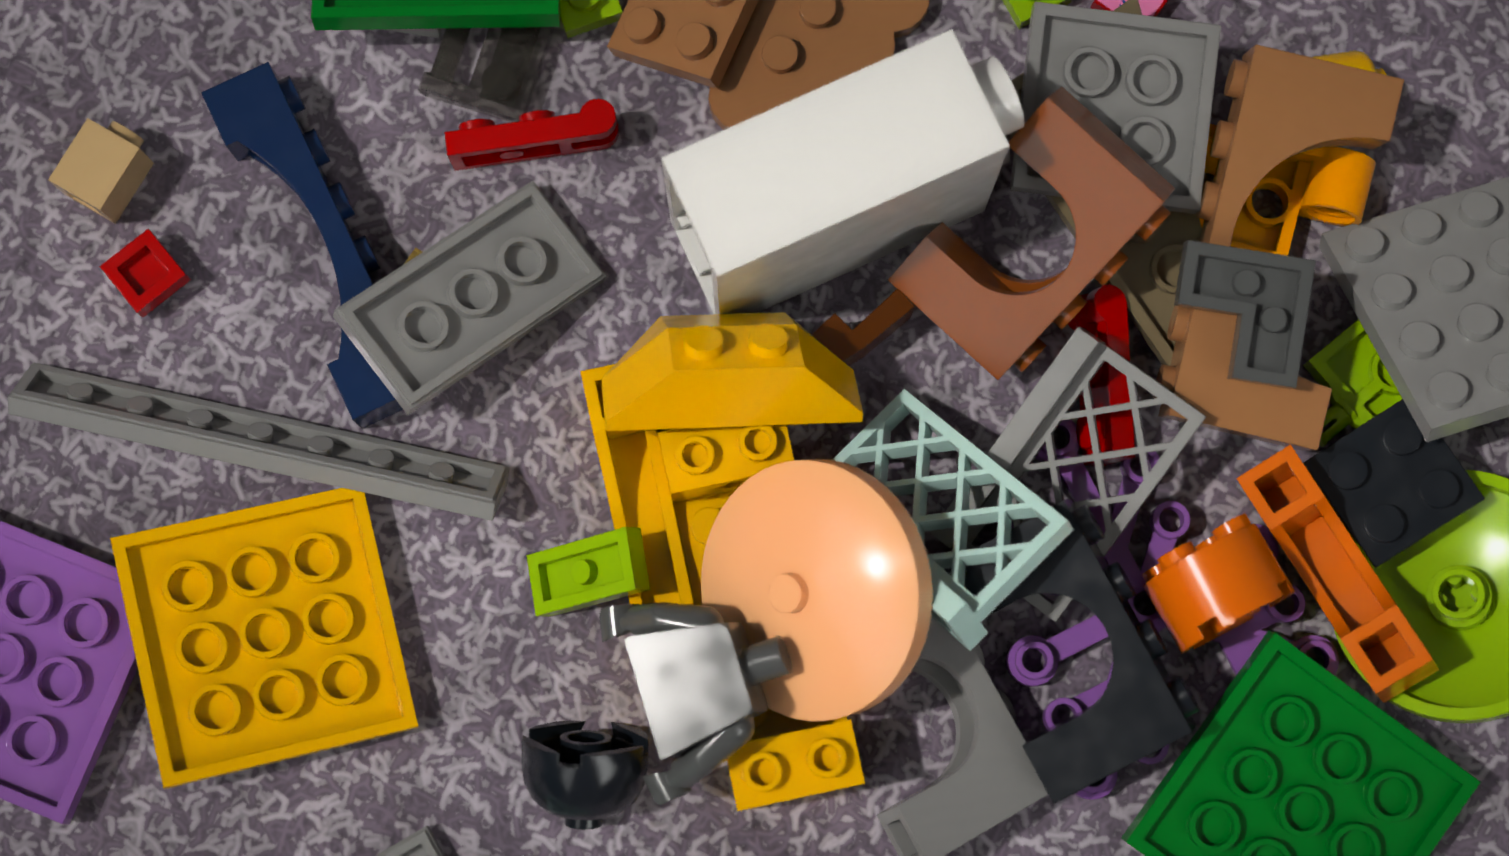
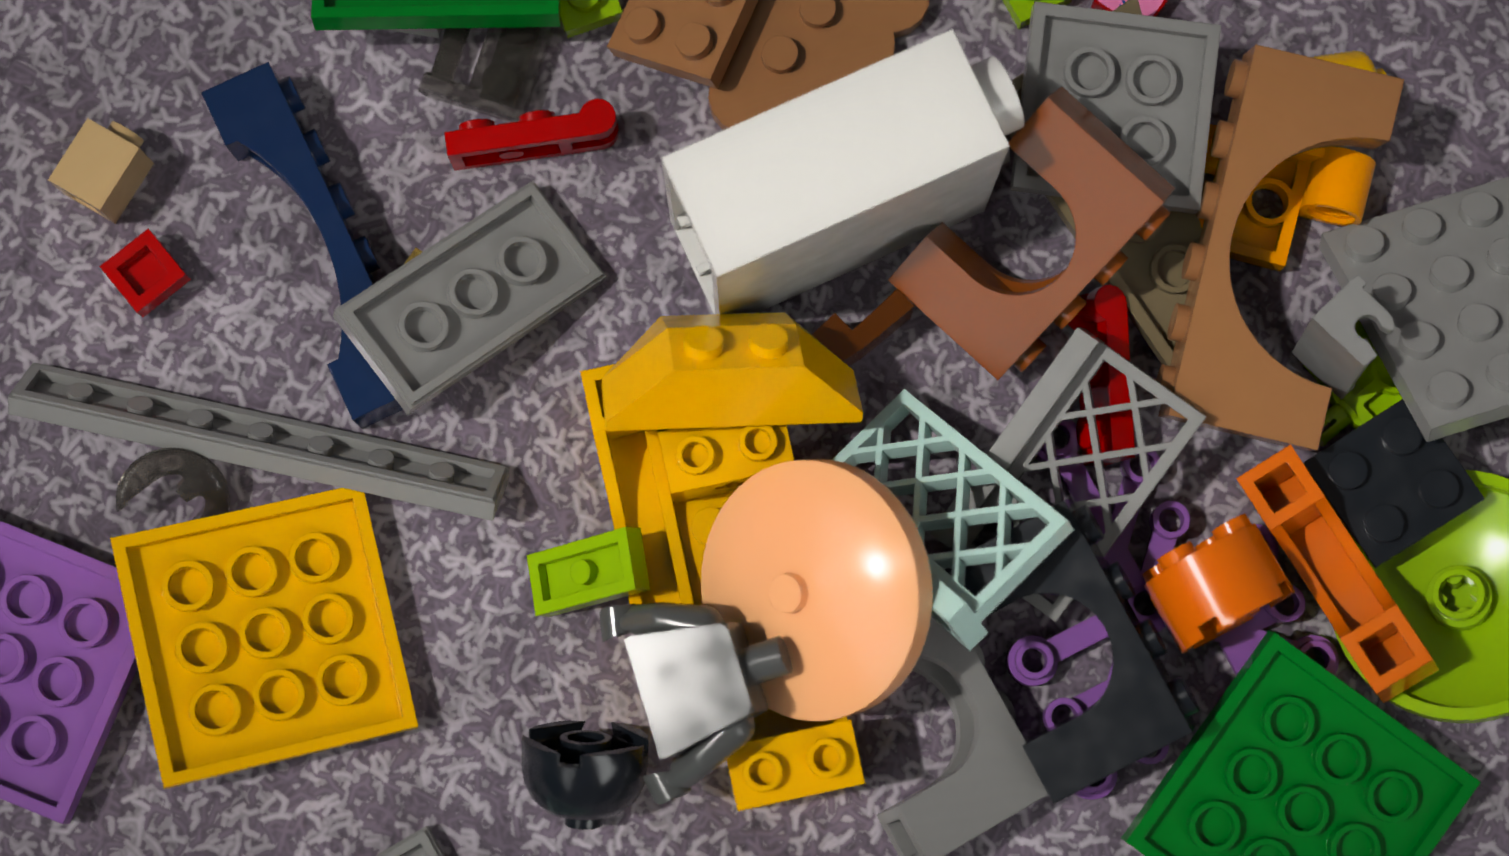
dark grey plate [1174,240,1316,389] -> none
none -> clear smoke head [115,447,231,520]
none -> light grey hinge [1292,274,1395,400]

